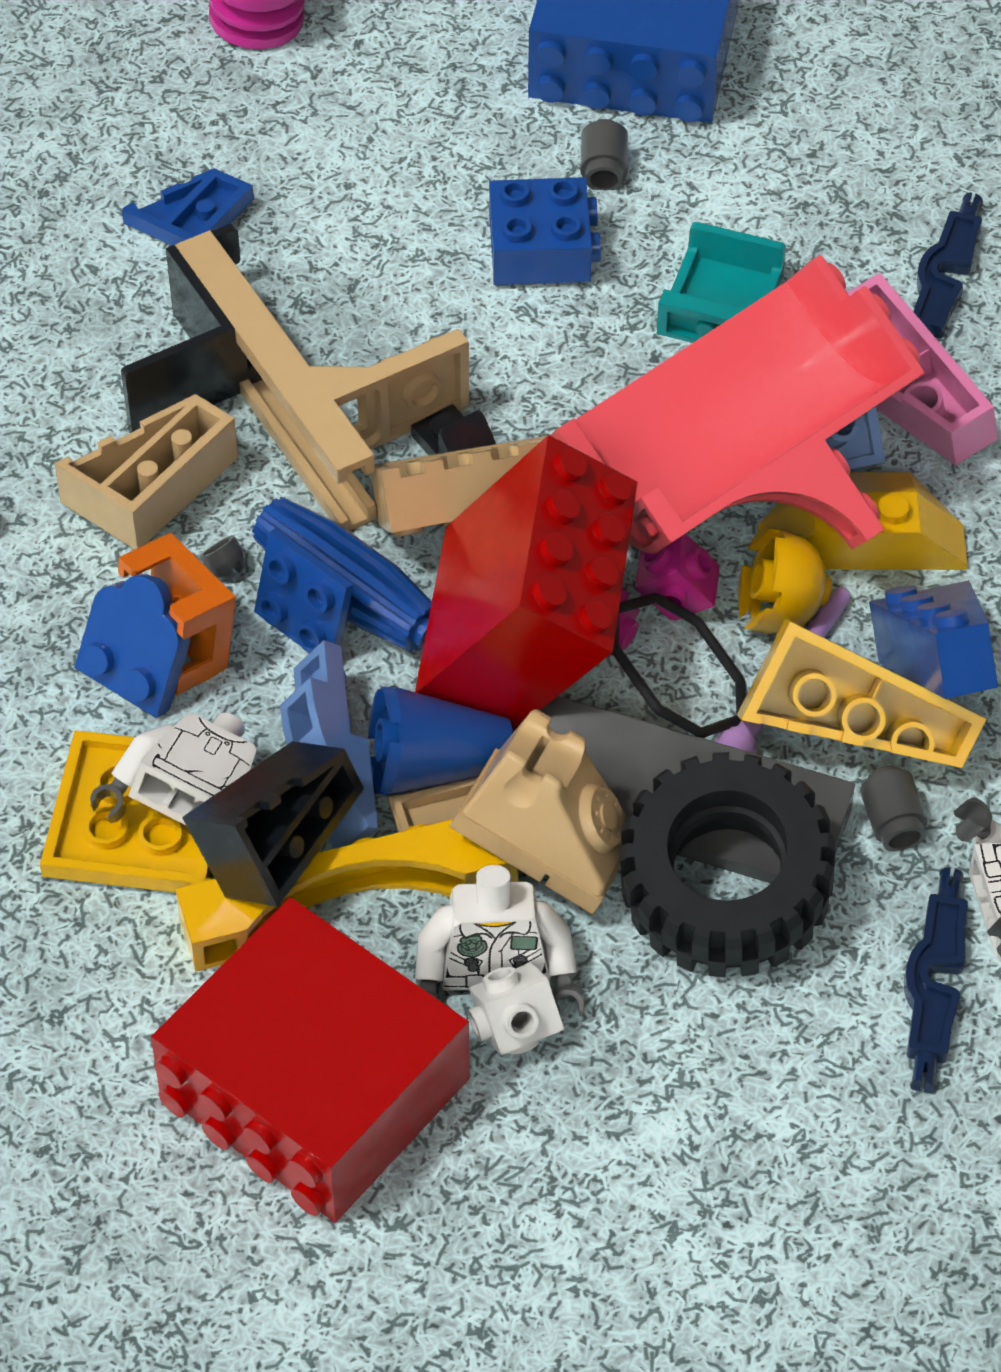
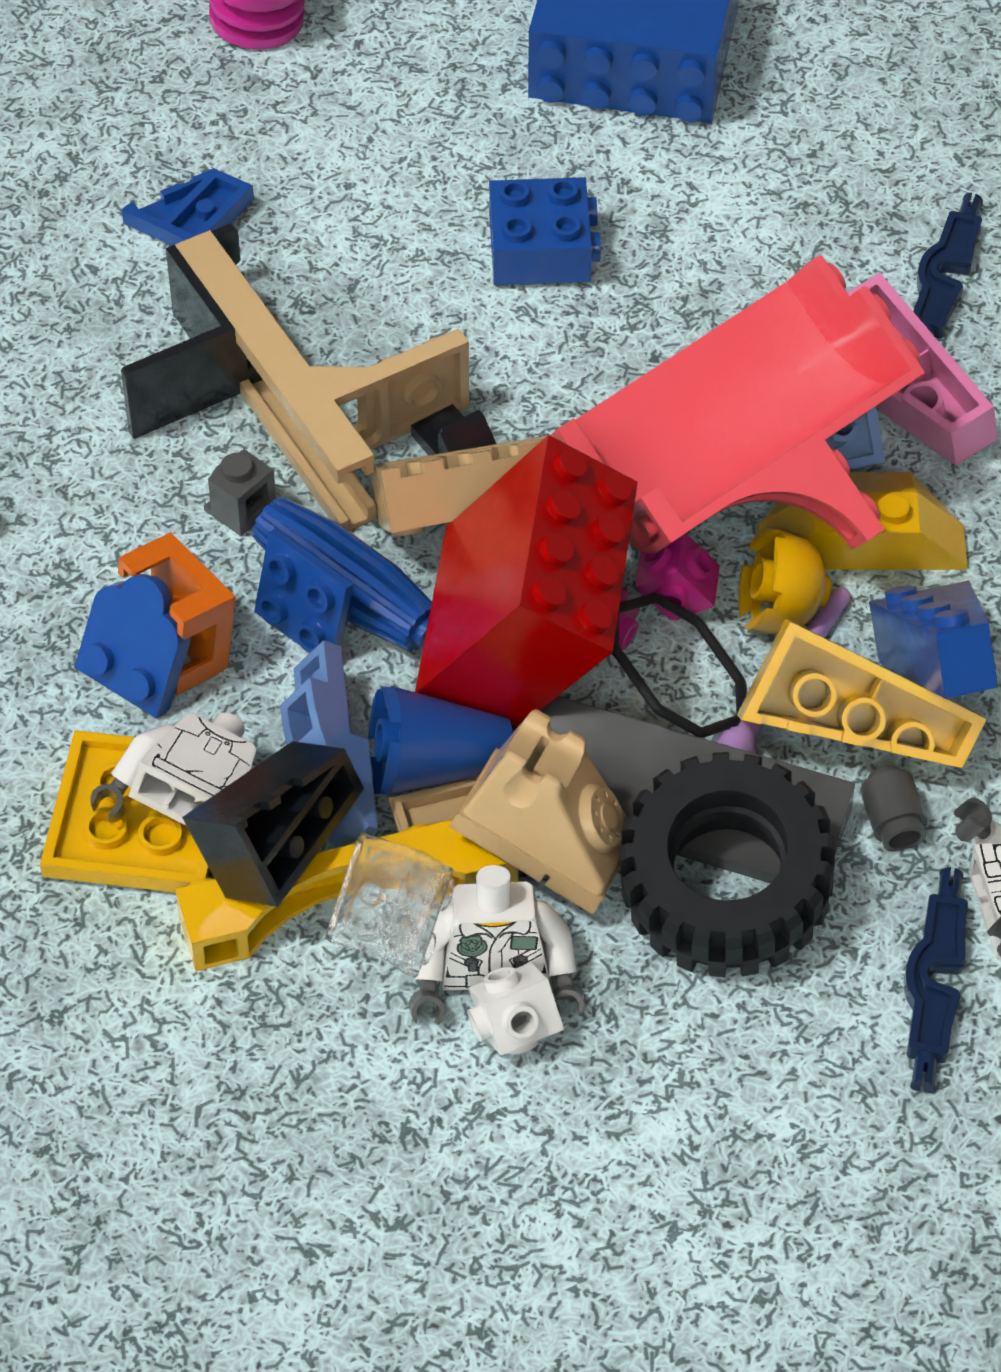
tan wedge [54,394,238,550] -> none
red brick [151,897,470,1223] -> none
dark grey hinge [199,535,246,580] -> none
dark grey brick [580,119,628,190] -> none
teal panel [657,222,786,343] -> none
none -> dark grey brick [204,449,276,536]
none -> clear bracket [325,831,455,977]

